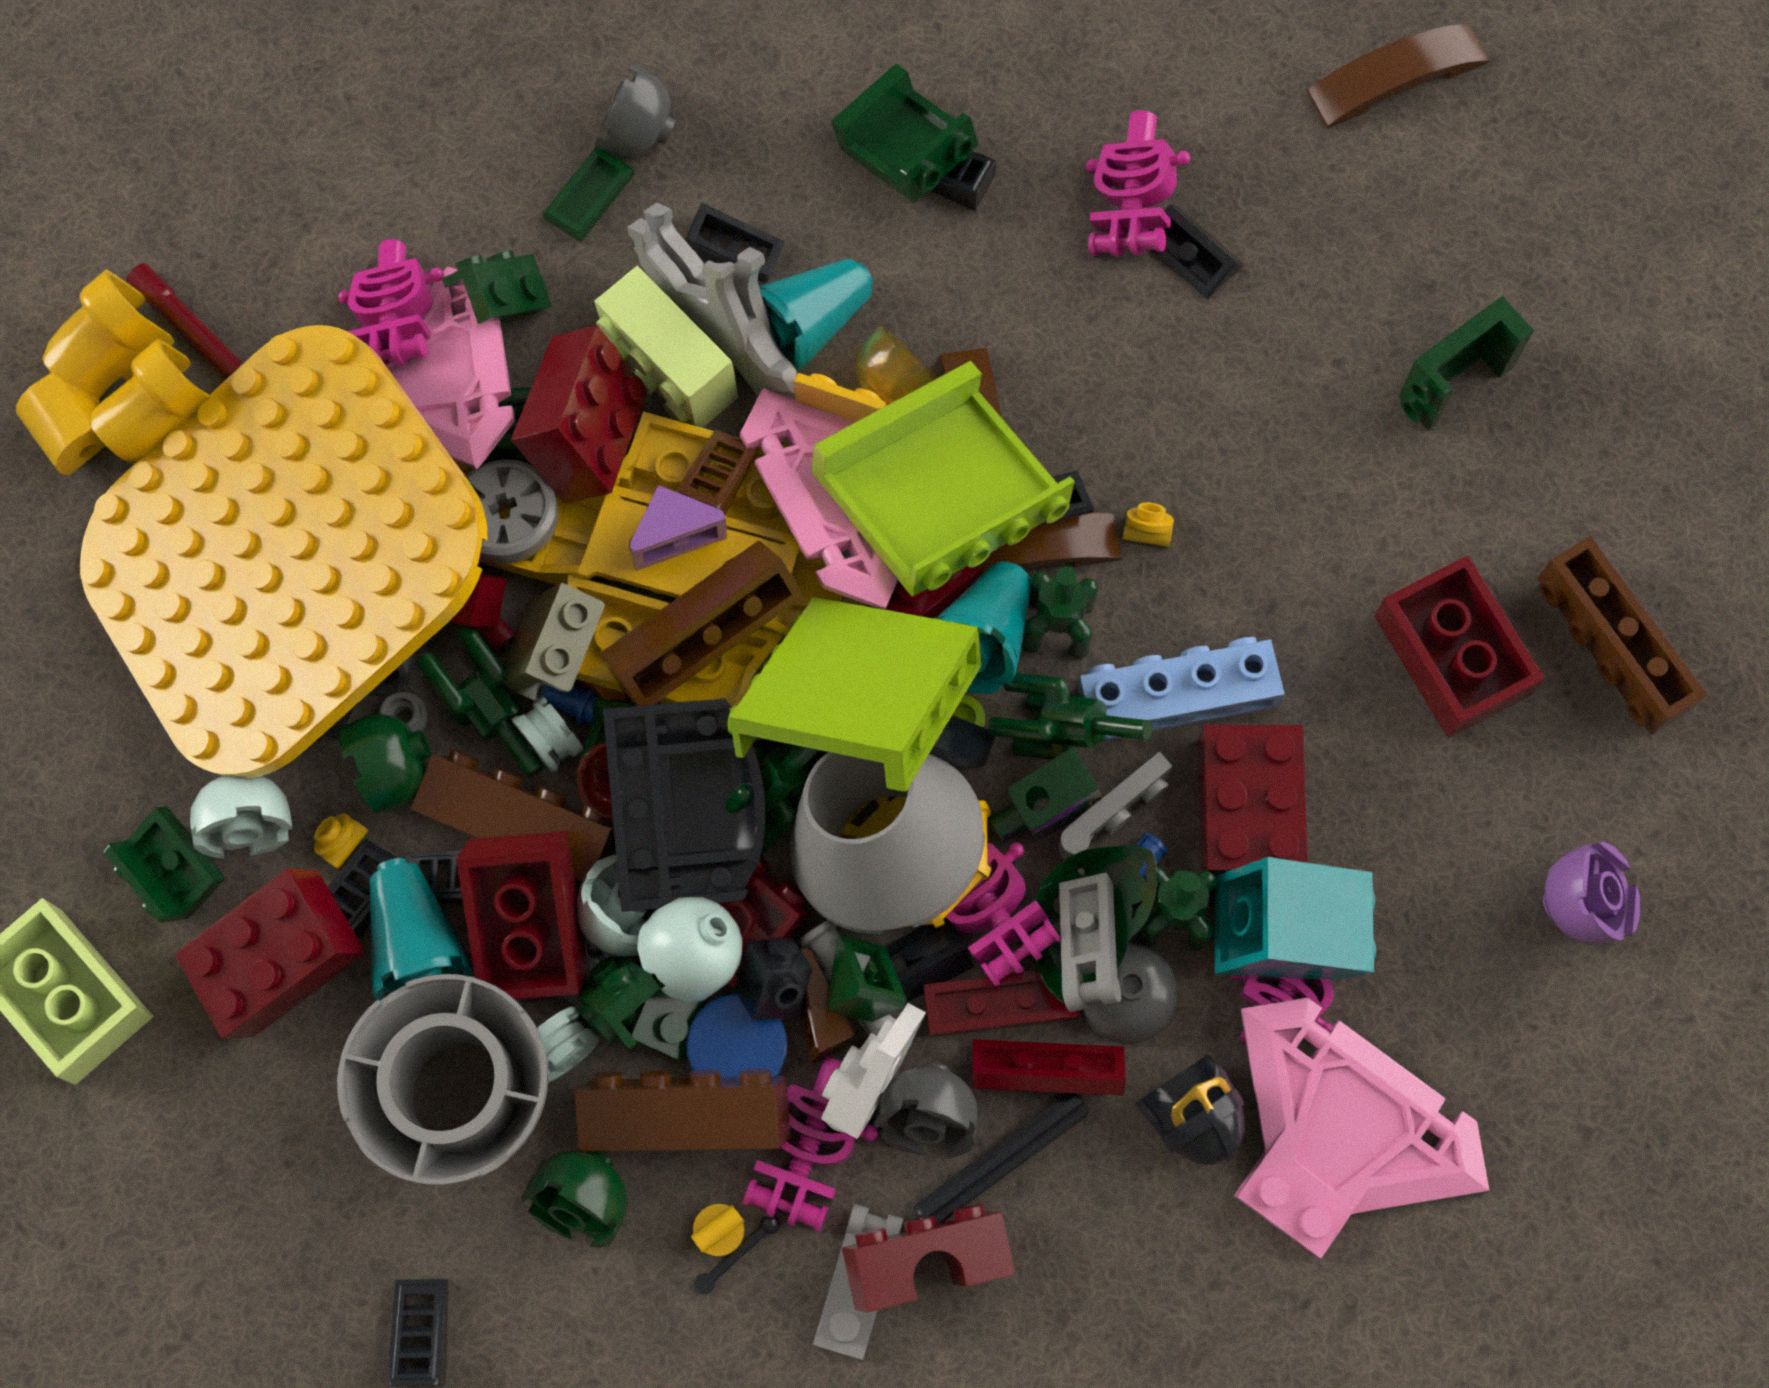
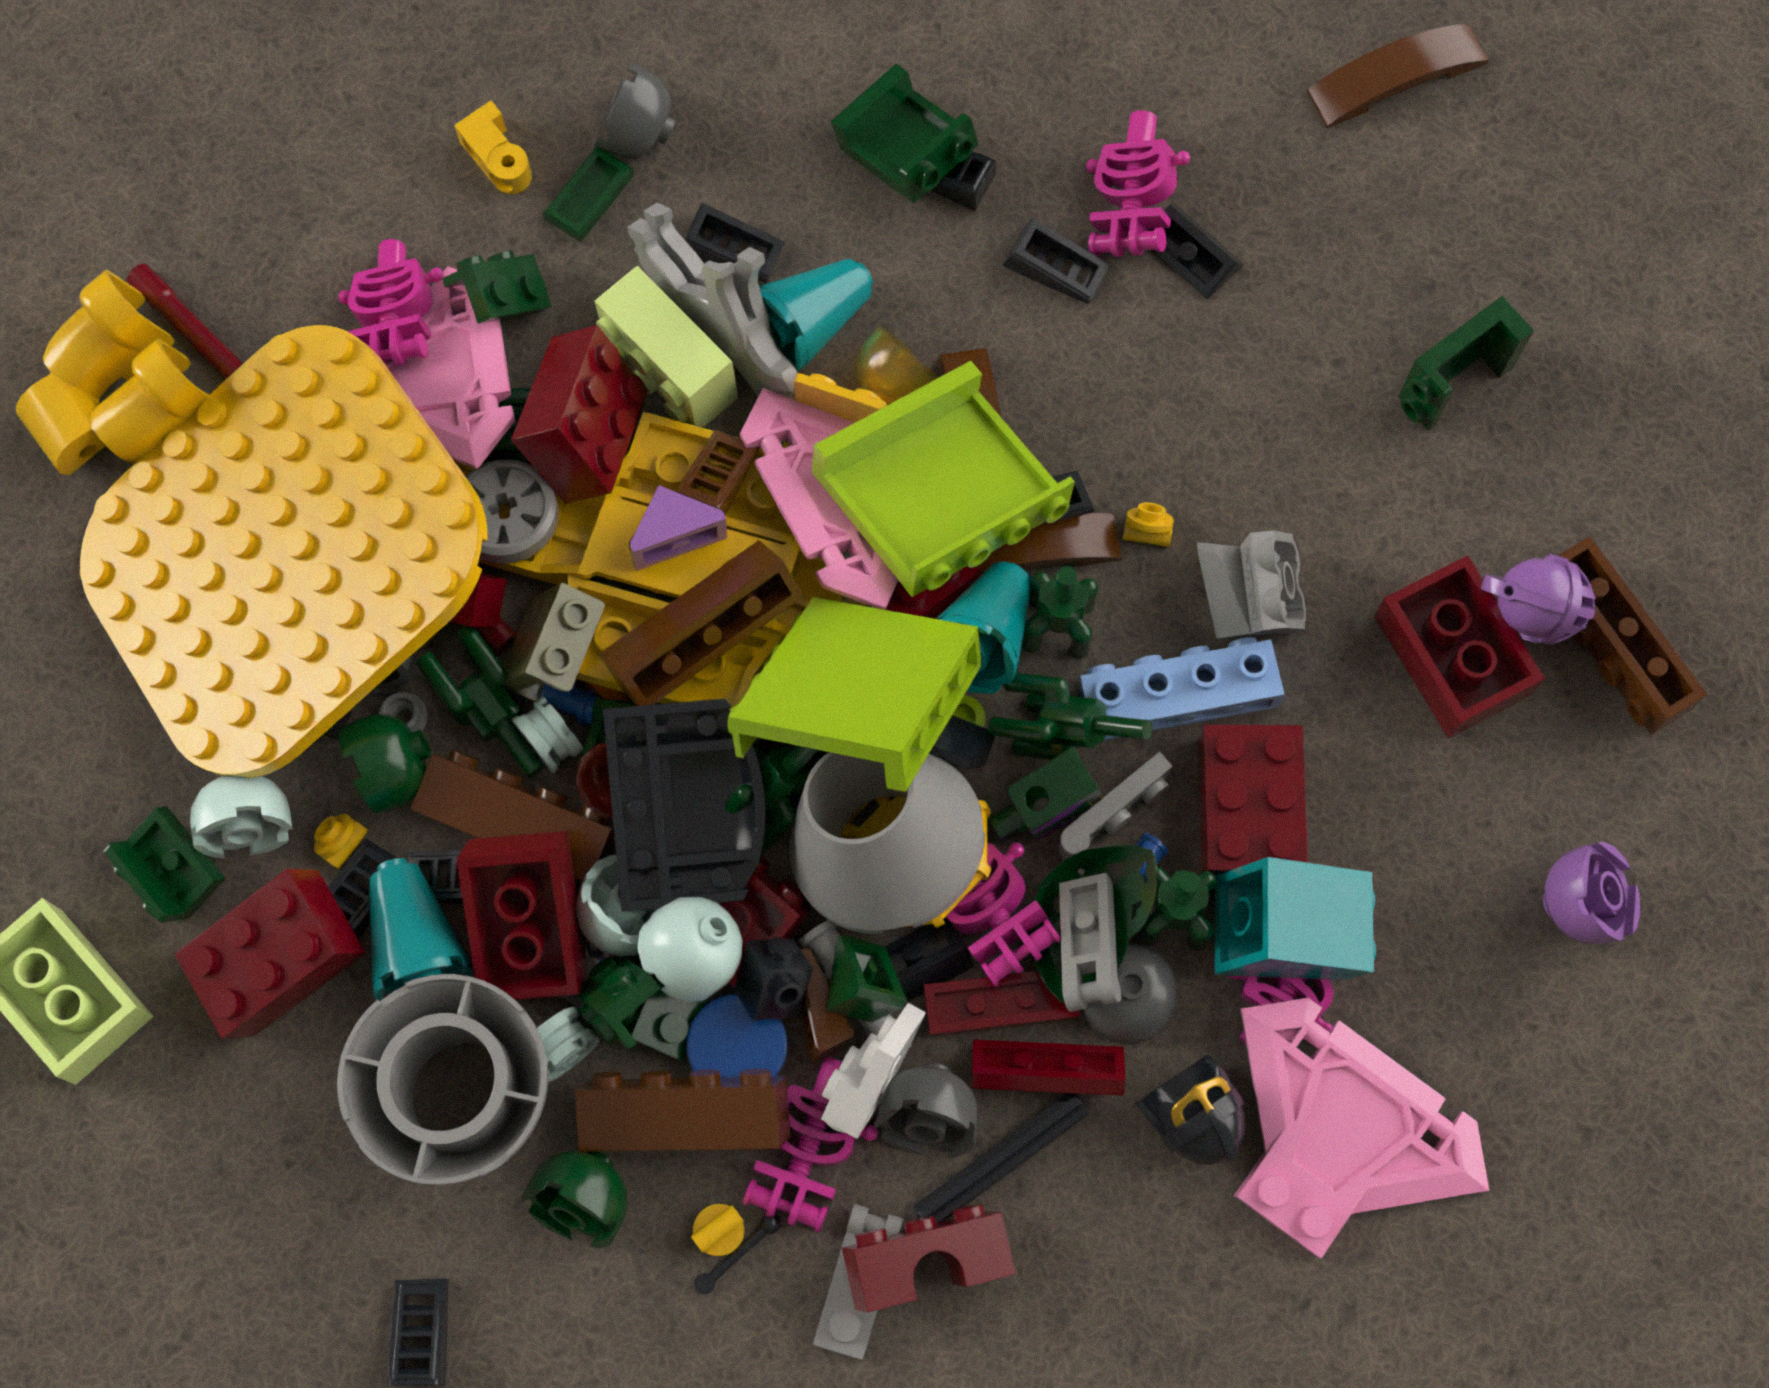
none -> yellow leg [454,100,532,194]
none -> black slope [1003,218,1110,304]
none -> light grey piece [1197,530,1306,640]
none -> medium lavender helmet [1481,553,1596,645]

